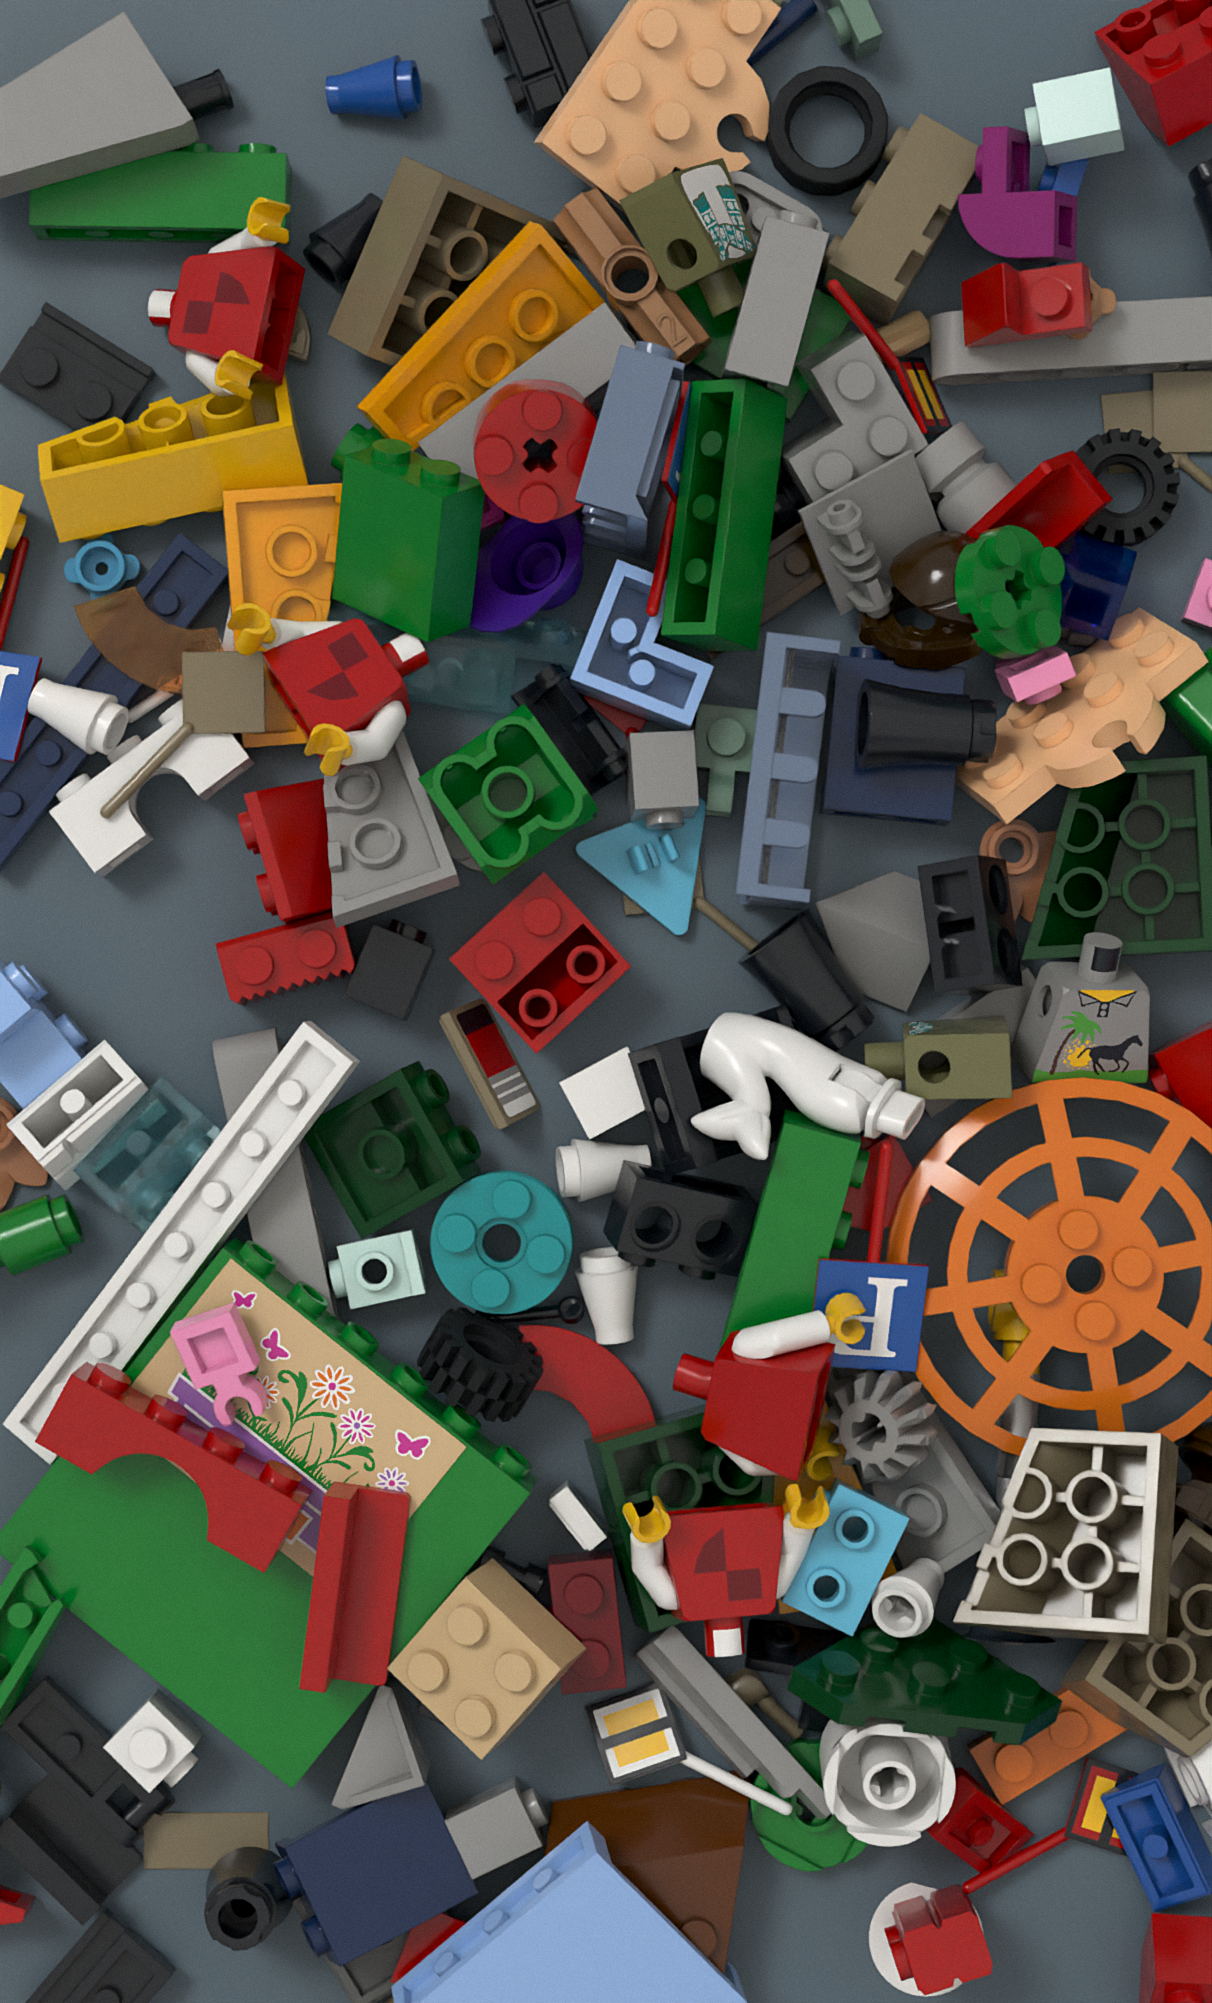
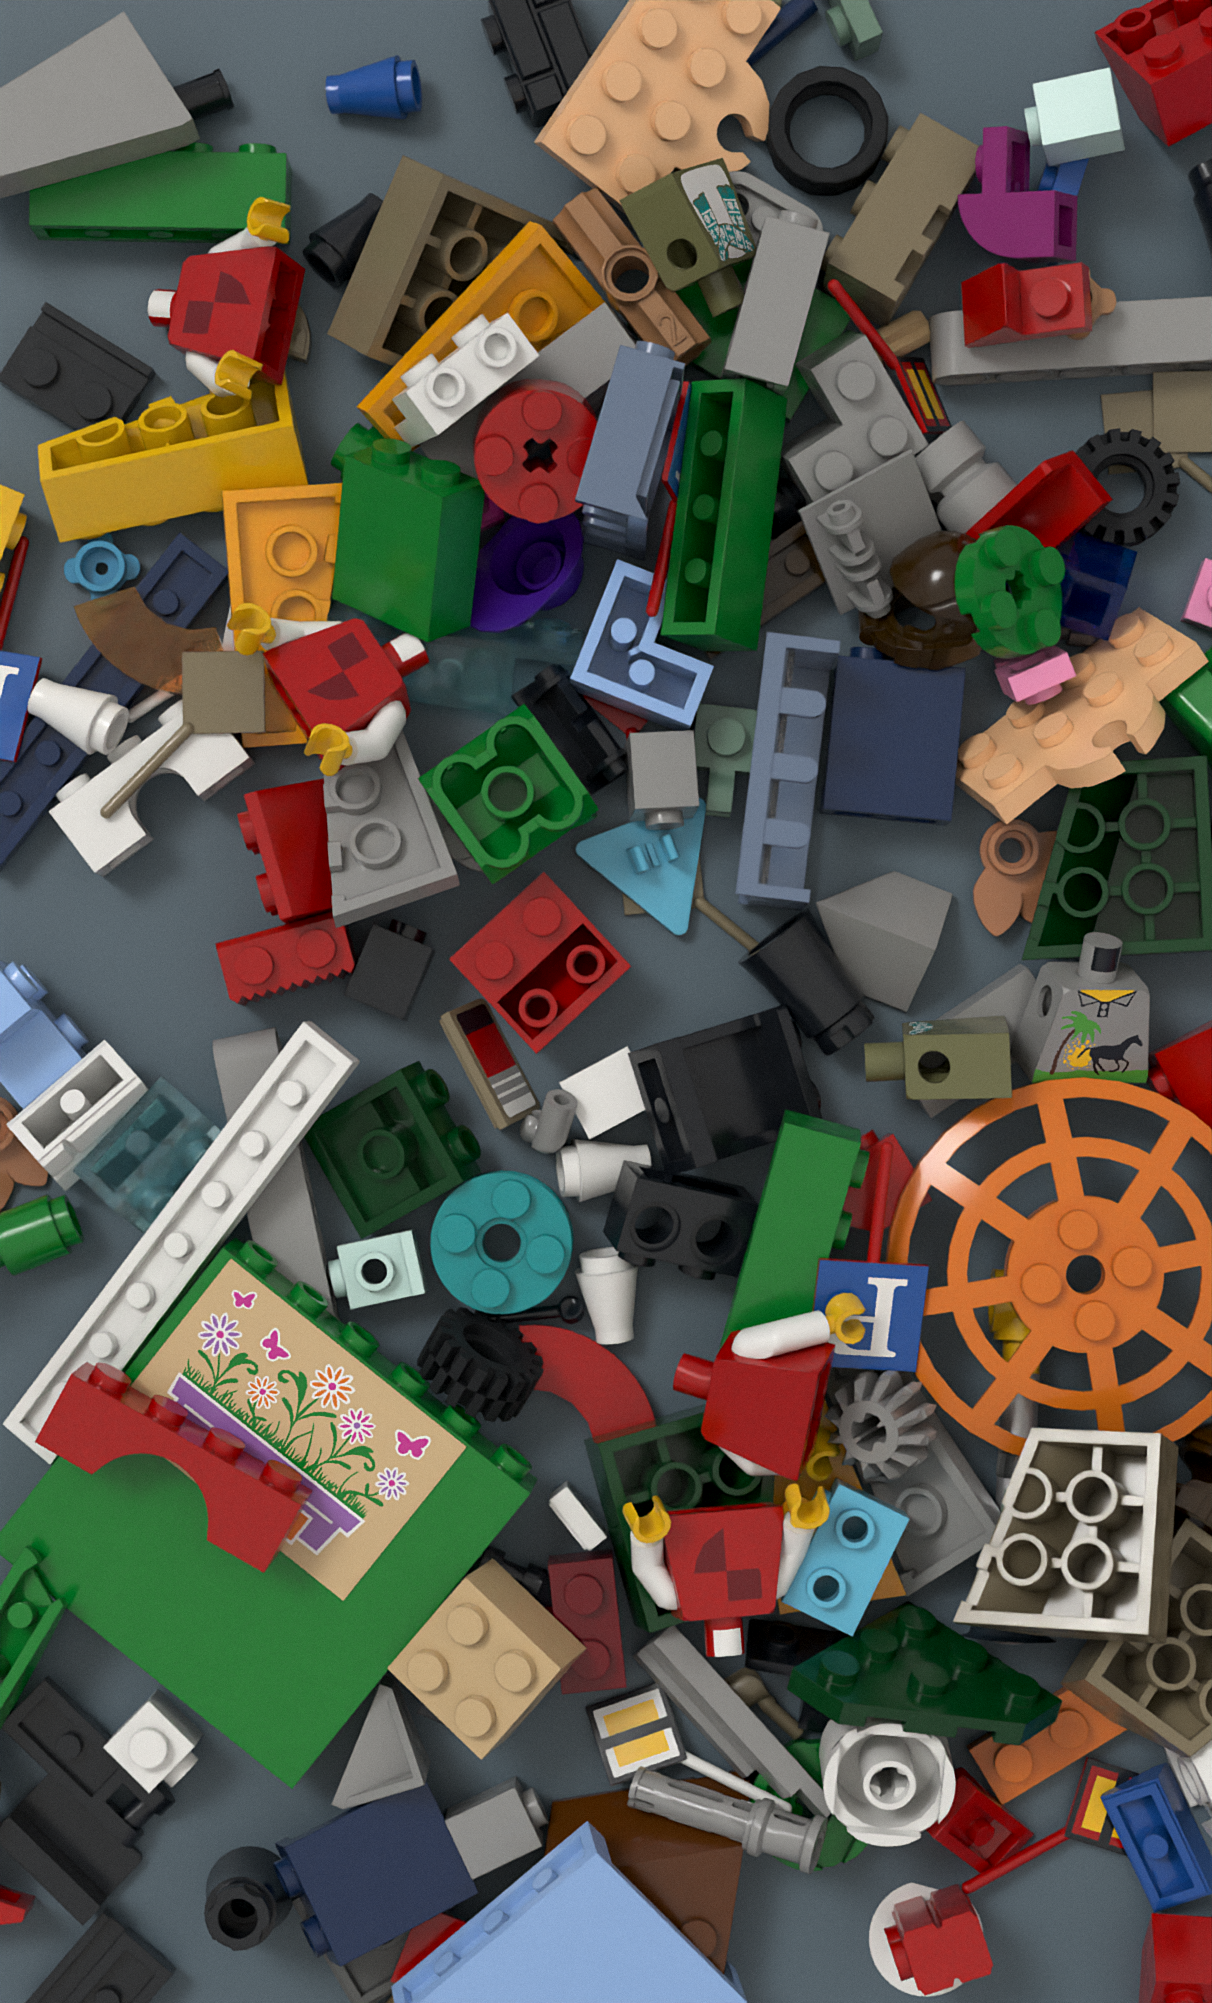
dark tan sticker [143,1812,269,1869] -> none
bright pink plate [170,1302,268,1426] -> none
red panel [299,1481,411,1693] -> none
white piece [691,1012,925,1160] -> none
black plant [855,678,997,769] -> none
white cone [871,1558,945,1638] -> none
black brick [918,855,1023,996] -> none
none -> white plate [392,313,539,447]
none -> light grey arm [519,1089,577,1155]
none -> light grey pin [627,1766,828,1875]

